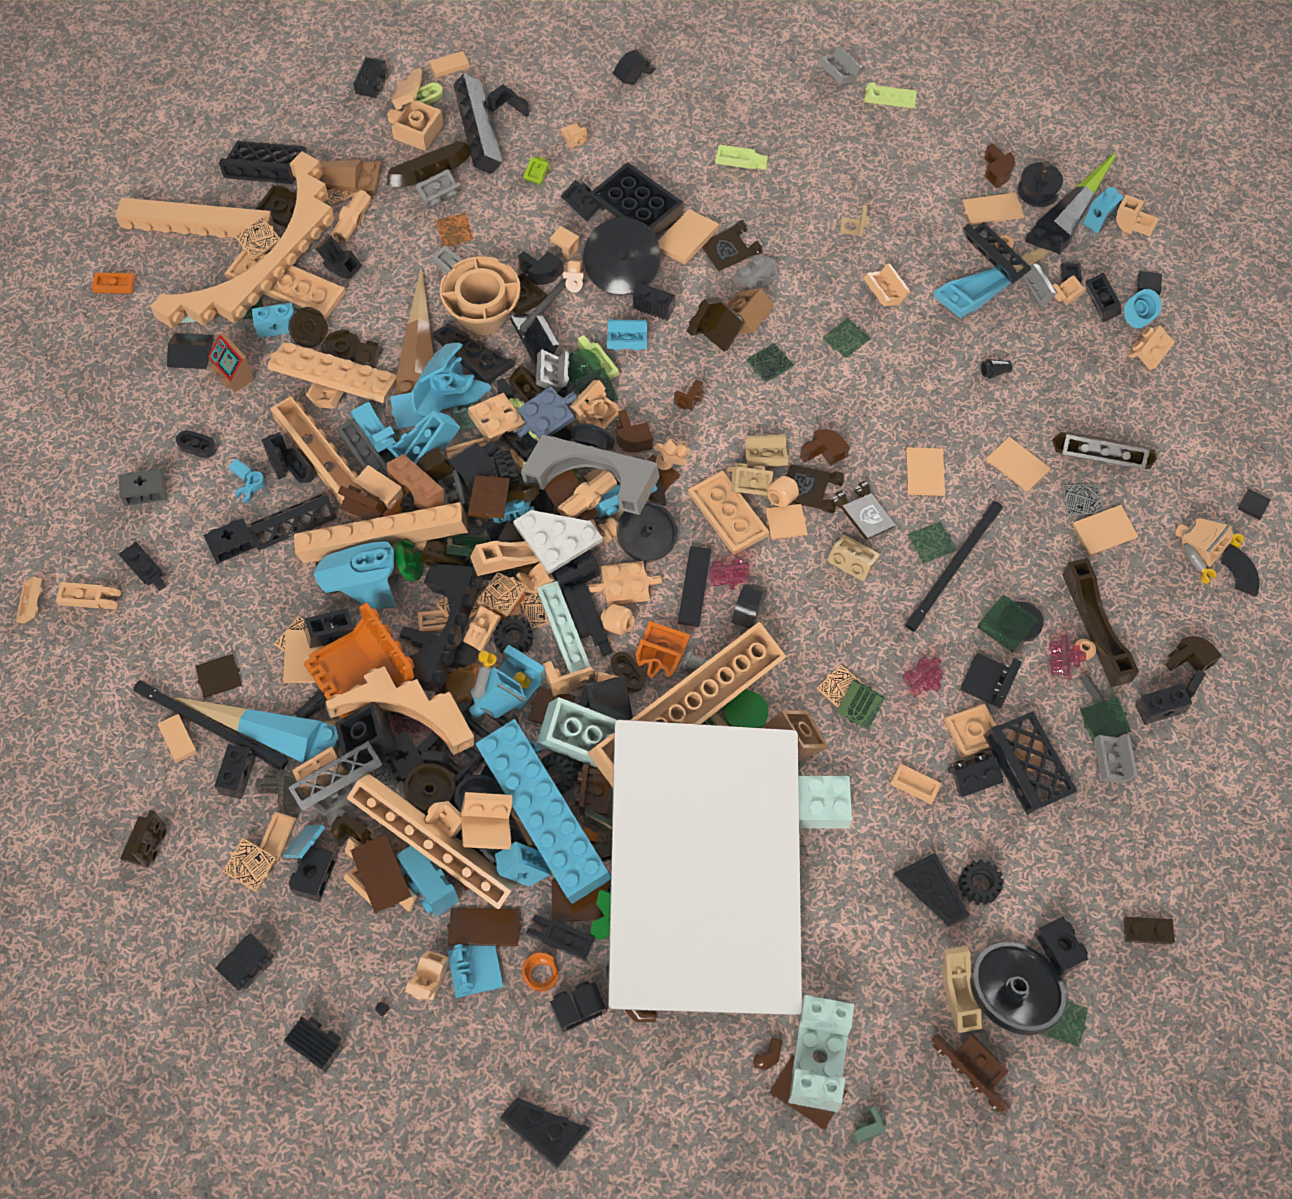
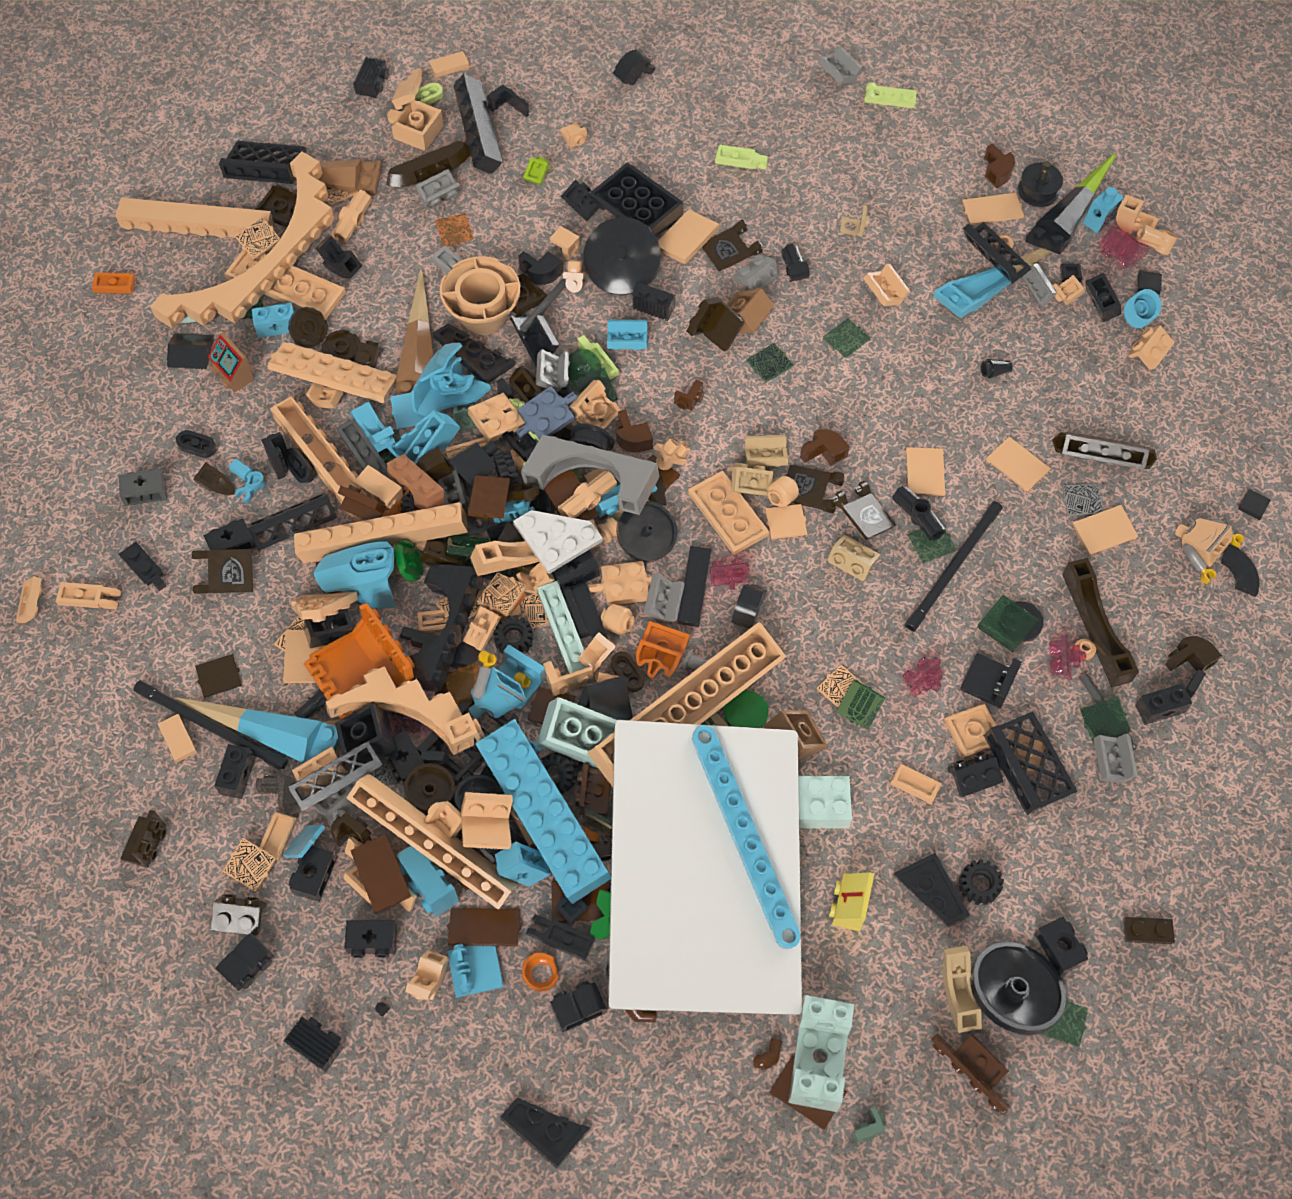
none -> dark brown flag [192,549,253,594]
none -> dark brown plate [193,462,235,495]
none -> bracket [211,894,266,936]
none -> light nougat plate [290,592,358,622]
none -> black brick [344,920,397,958]
none -> light nougat bracket [443,713,485,747]
none -> black plate [555,896,589,925]
none -> light nougat panel [578,633,616,673]
none -> light grey bracket [644,573,684,623]
none -> medium azure plate [692,725,801,949]
none -> black piece [781,243,810,282]
none -> light yellow slope [829,872,874,932]
none -> black piece [892,486,946,541]
none -> clear pink slope [1098,227,1151,269]
none -> light nougat piece [1136,225,1178,255]

